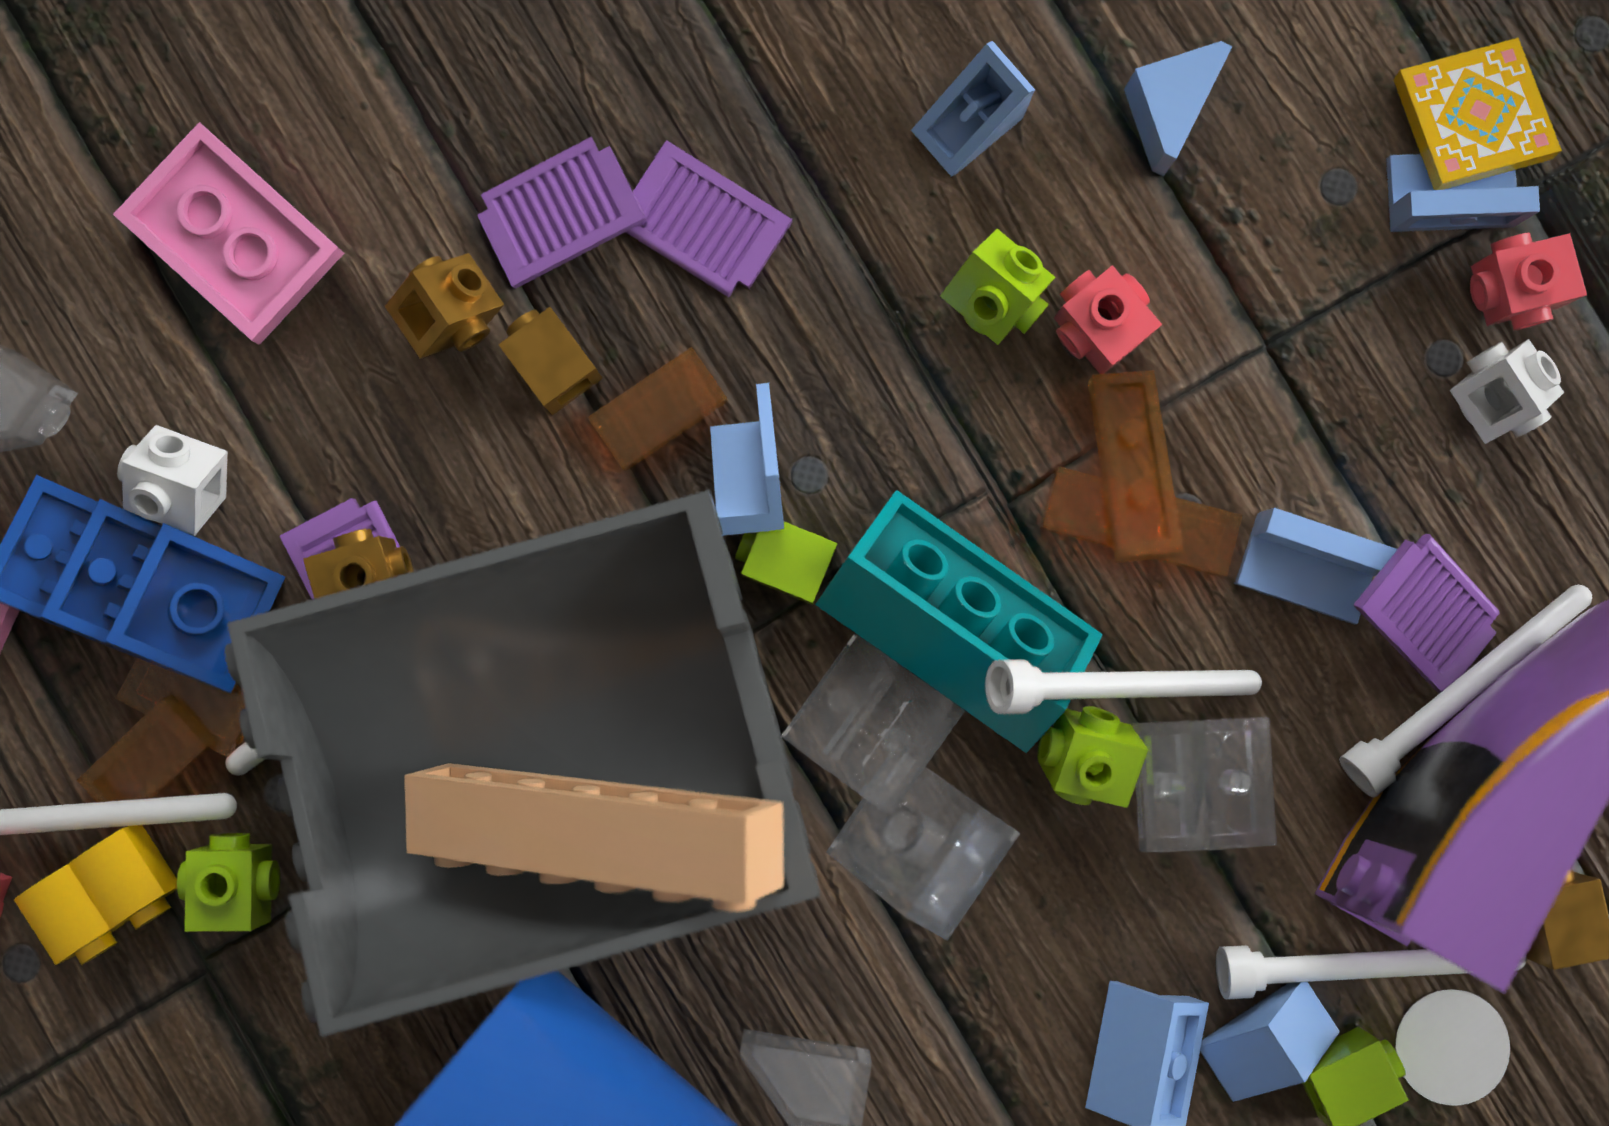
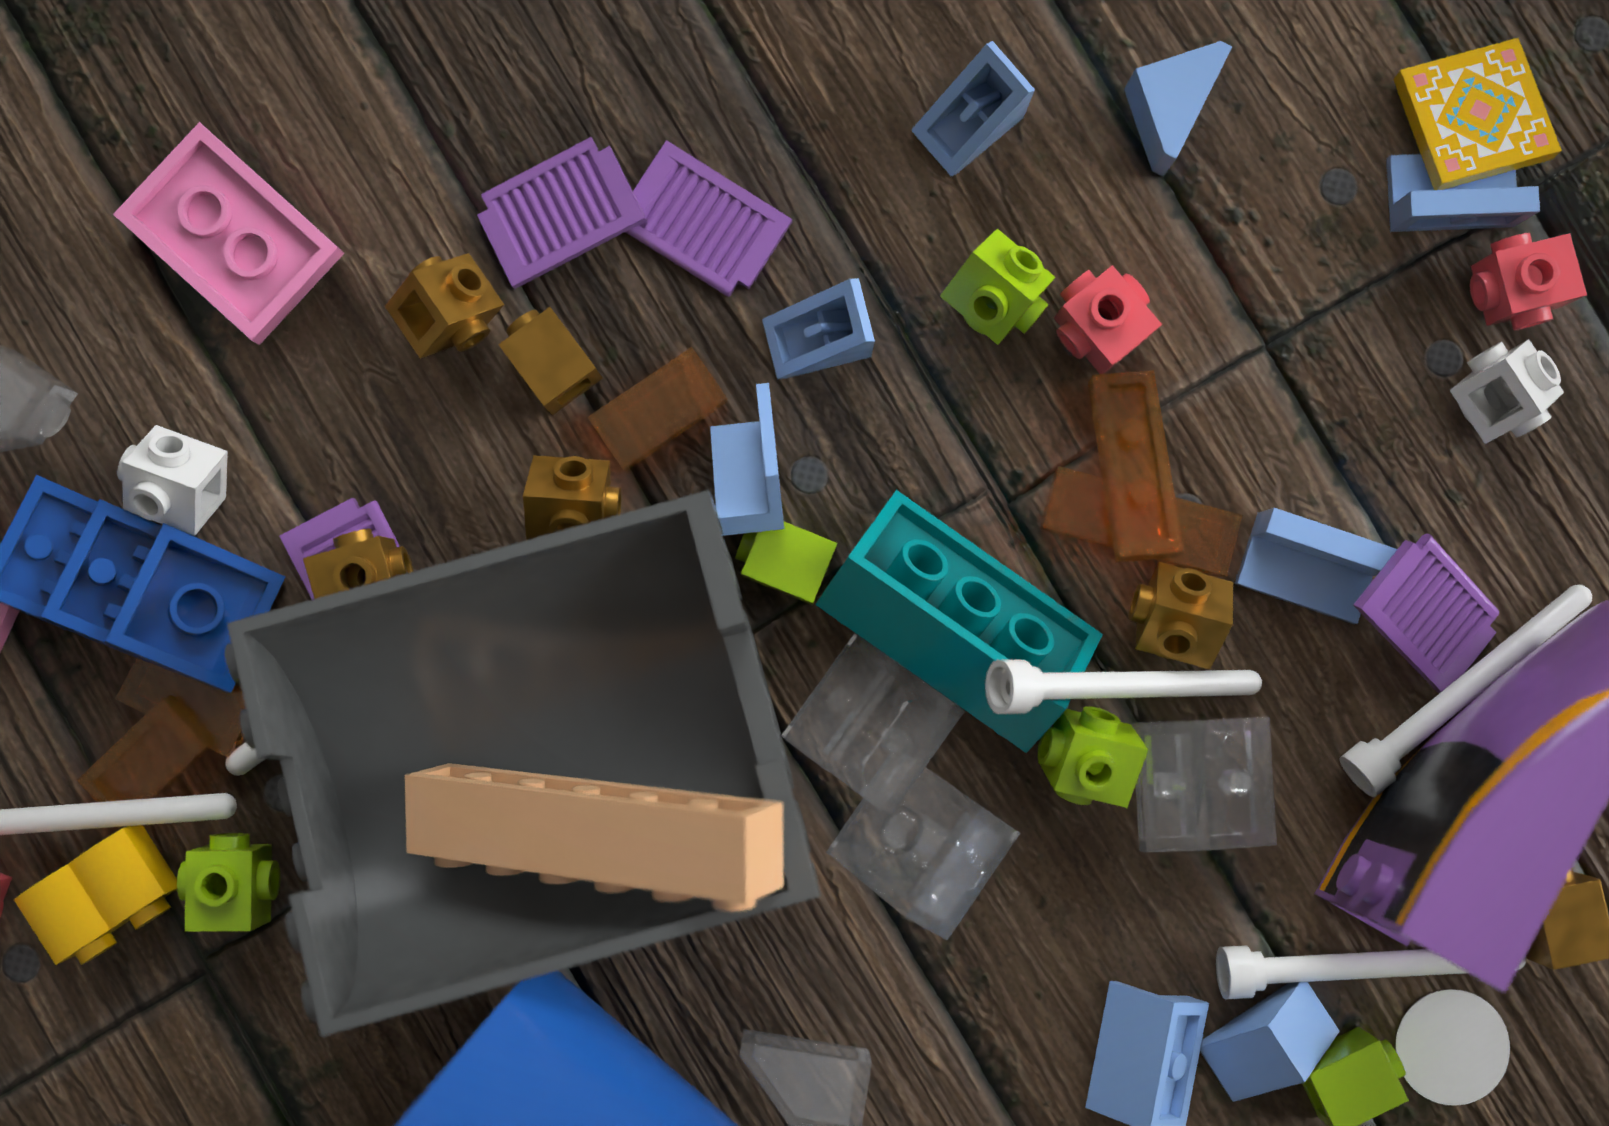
none -> pearl gold brick [523,455,622,540]
none -> light blue slope [762,278,875,379]
none -> pearl gold brick [1129,562,1233,670]

